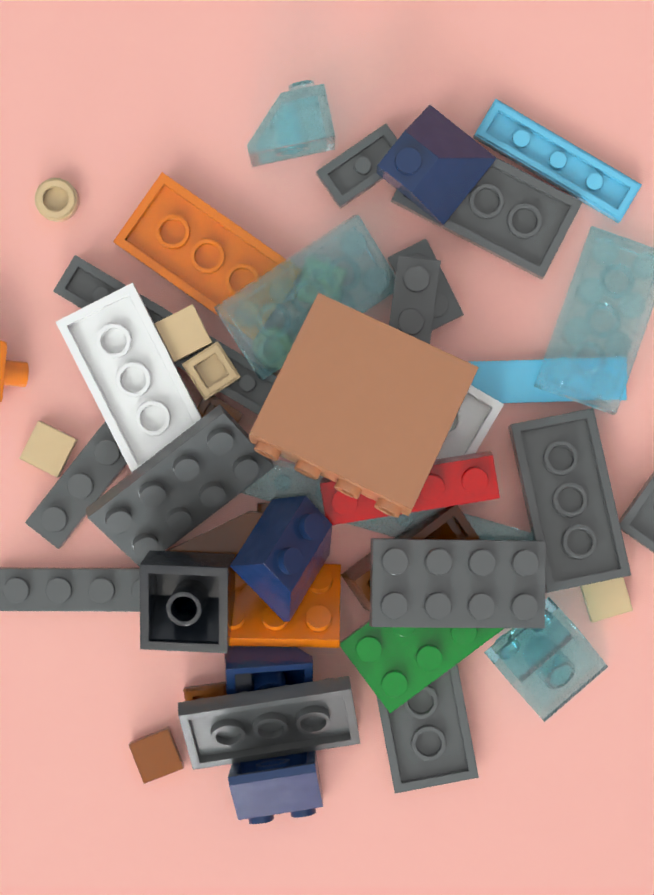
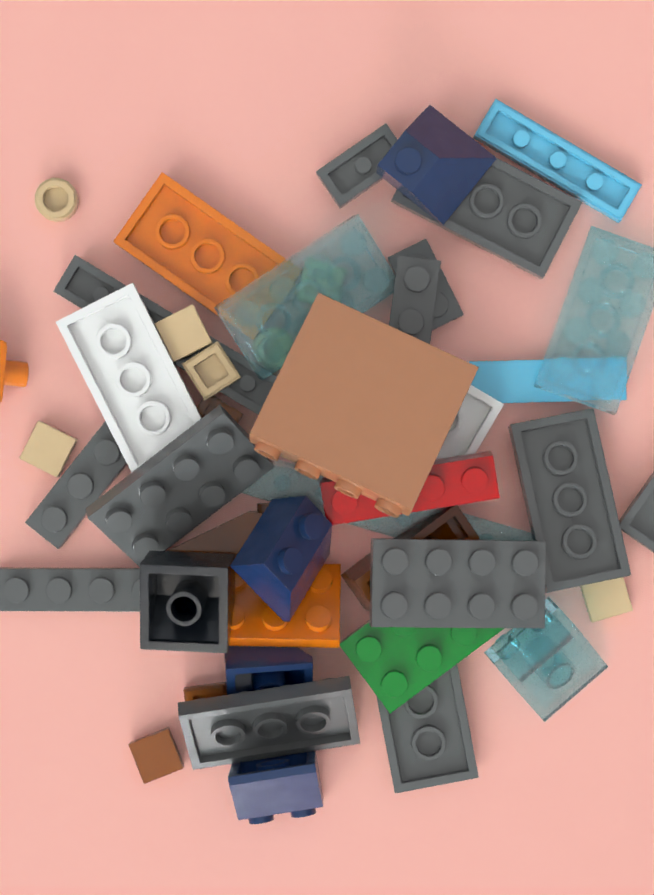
clear light blue slope [247,80,335,167] -> none

